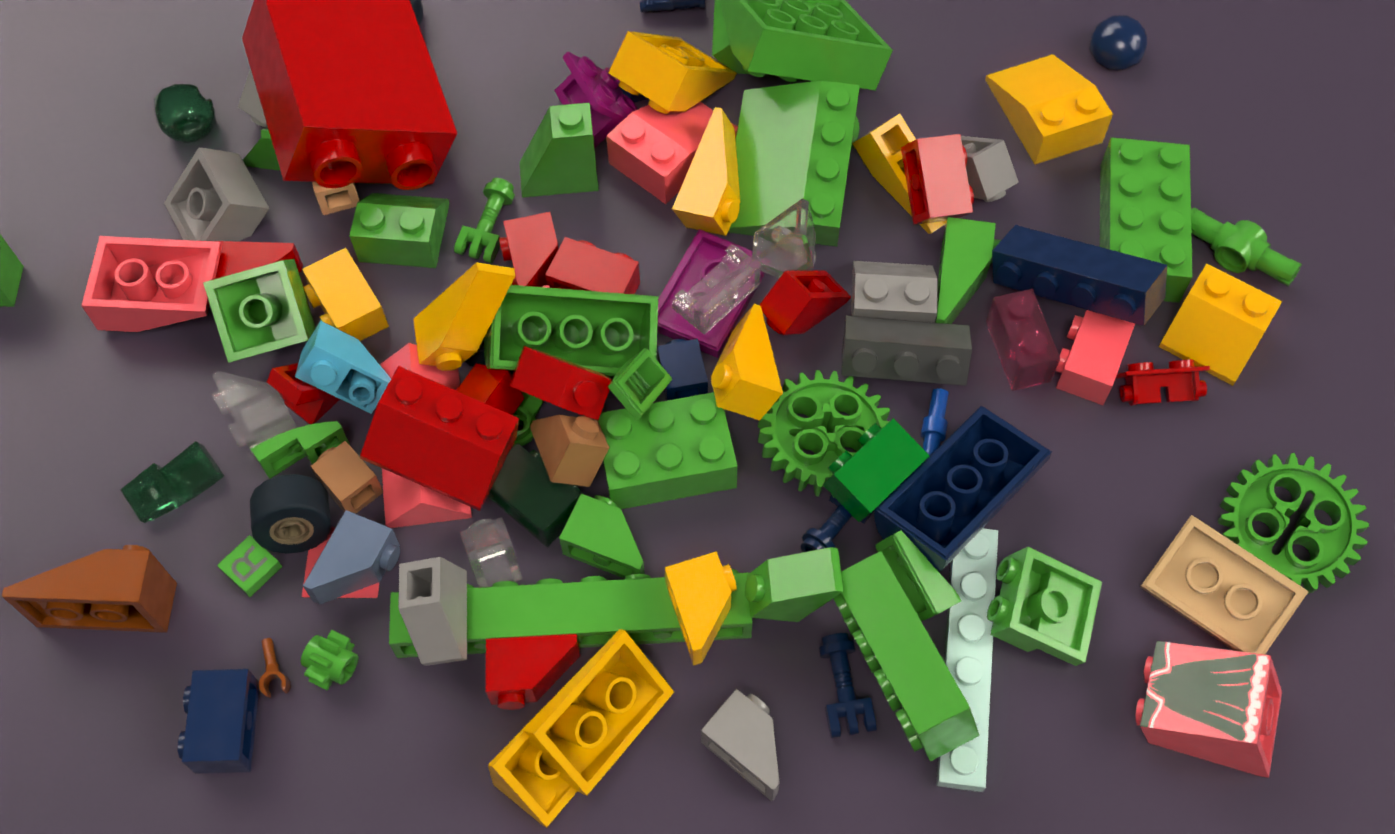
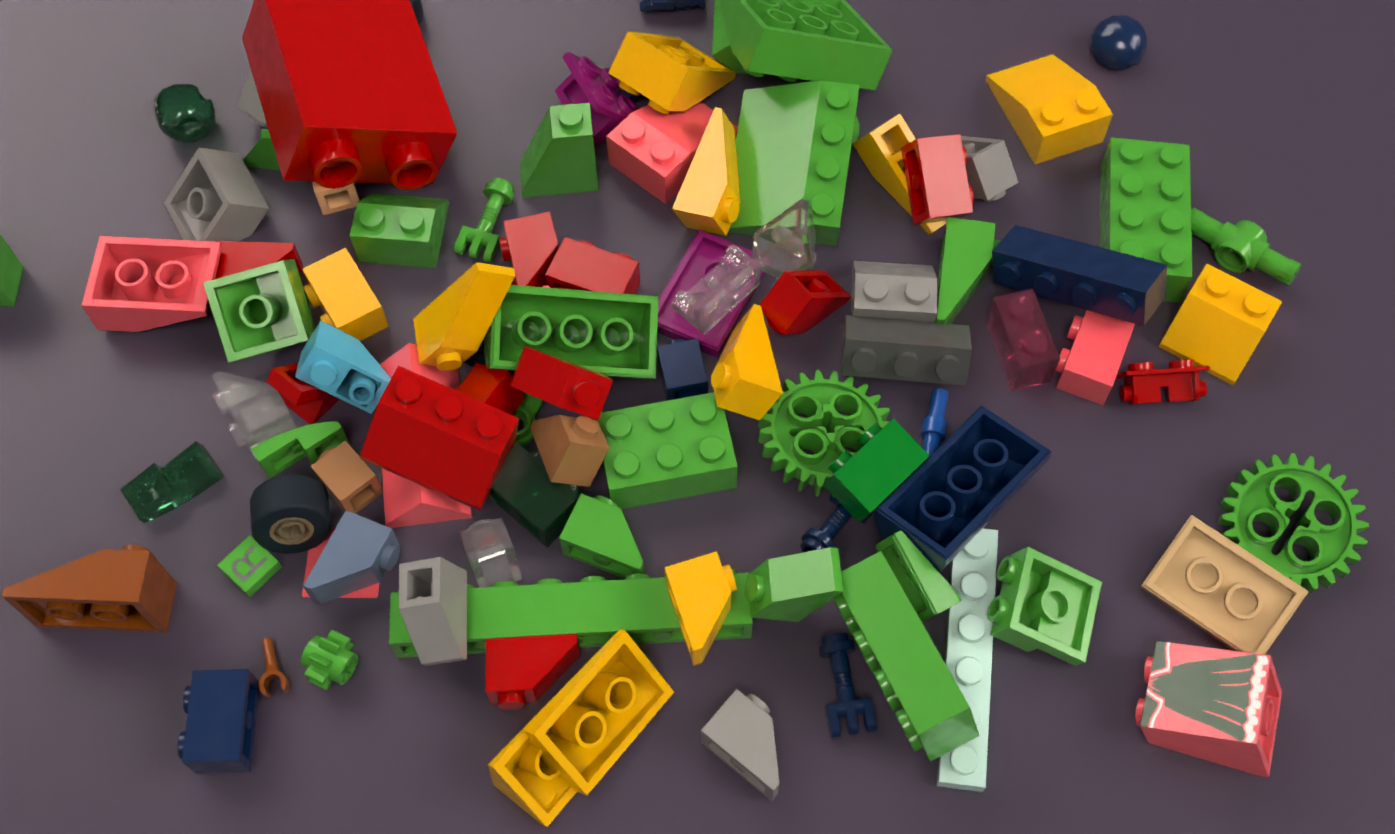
bright green slope [608,348,672,420] -> none

